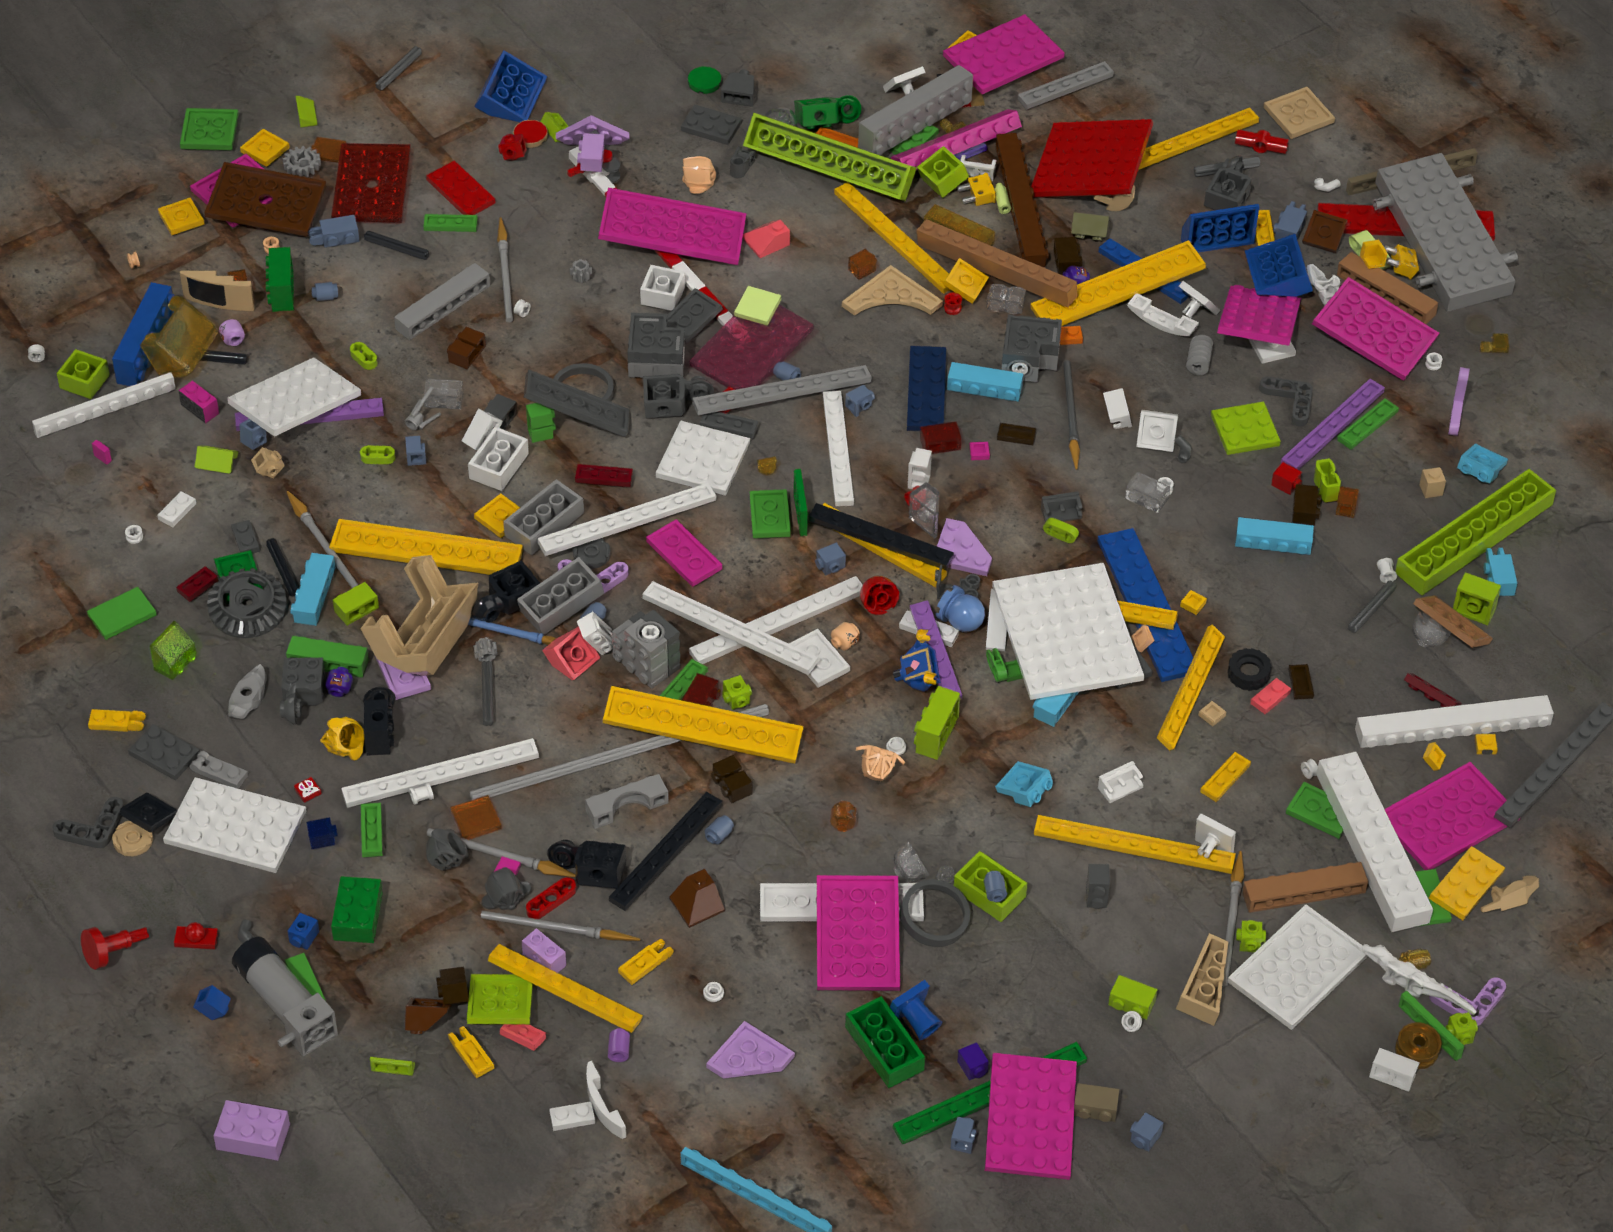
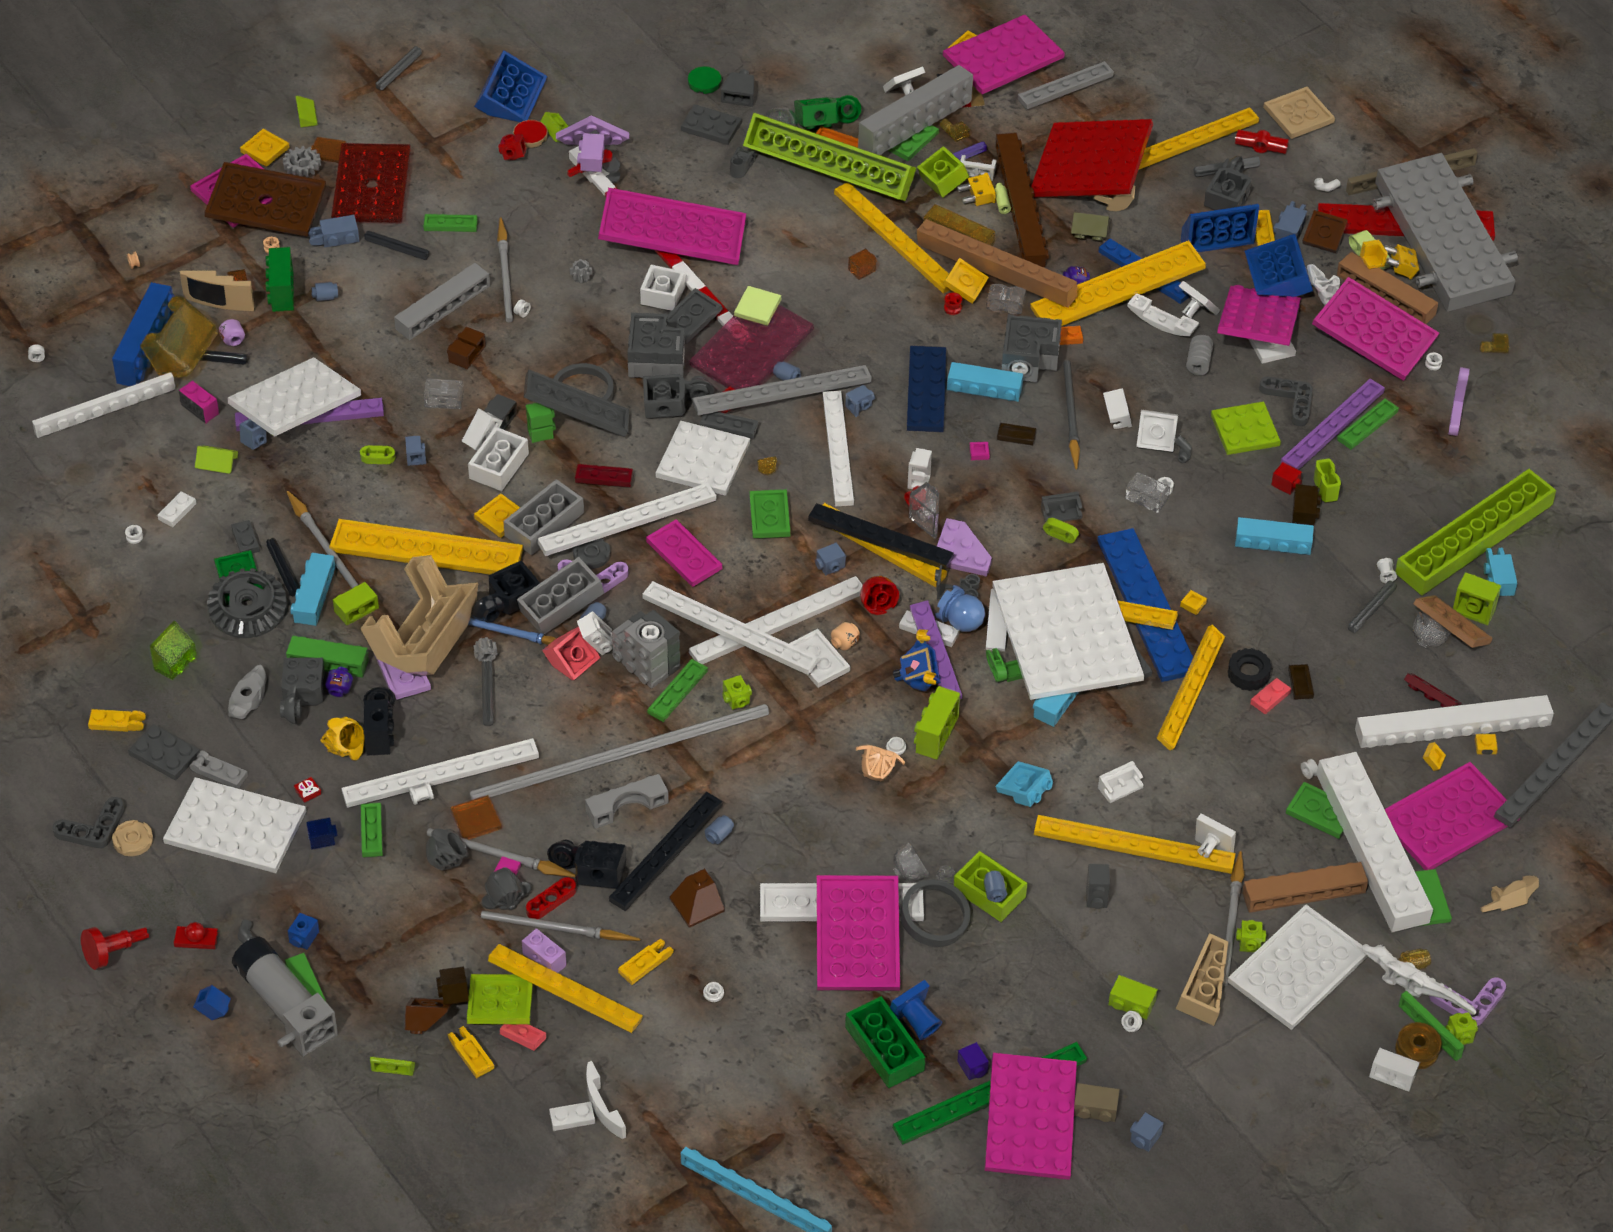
lime brick [57,349,110,399] -> none
bright green tile [87,587,157,640] -> none
dark pink tile [92,440,112,464] -> none
black plate [120,792,177,833] -> none
yellow plate [158,197,204,236] -> none
dark red plate [176,566,219,602] -> none
bright green plate [180,108,239,150] -> none
lavender brick [214,1100,290,1160] -> none
tan brick [251,447,285,479] -> none
green brick [331,876,383,943] -> none
lime beam [350,342,378,370] -> none
light grey plant [405,386,441,430] -> none
red plate [426,160,496,215] -> none
yellow plate [603,686,803,764] -> none
medium lavender brick [608,1028,630,1062] -> none
clear red brick [681,673,721,707] -> none
light nougat piece [682,156,716,194] -> none
lavender plate [706,1021,795,1078] -> none
dark brown piece [711,755,753,803] -> none
coral slope [742,220,790,258] -> none
green tile [793,469,808,536] -> none
clear orange head [830,801,857,832] -> none
tan plate [842,265,943,316] -> none
dark pink brick [891,109,1022,170] -> none
clear red brick [920,422,961,454] -> none
sand blue brick [950,1117,977,1154] -> none
dark brown brick [1053,237,1083,275] -> none
light nougat tile [1131,625,1155,653] -> none
tan tile [1198,701,1226,726] -> none
yellow tile [1200,752,1251,802] -> none
clear orange brick [1335,486,1359,518] -> none
tan brick [1419,467,1446,498] -> none
yellow plate [1429,846,1505,921] -> none
medium azure plate [1457,444,1508,484] -> none

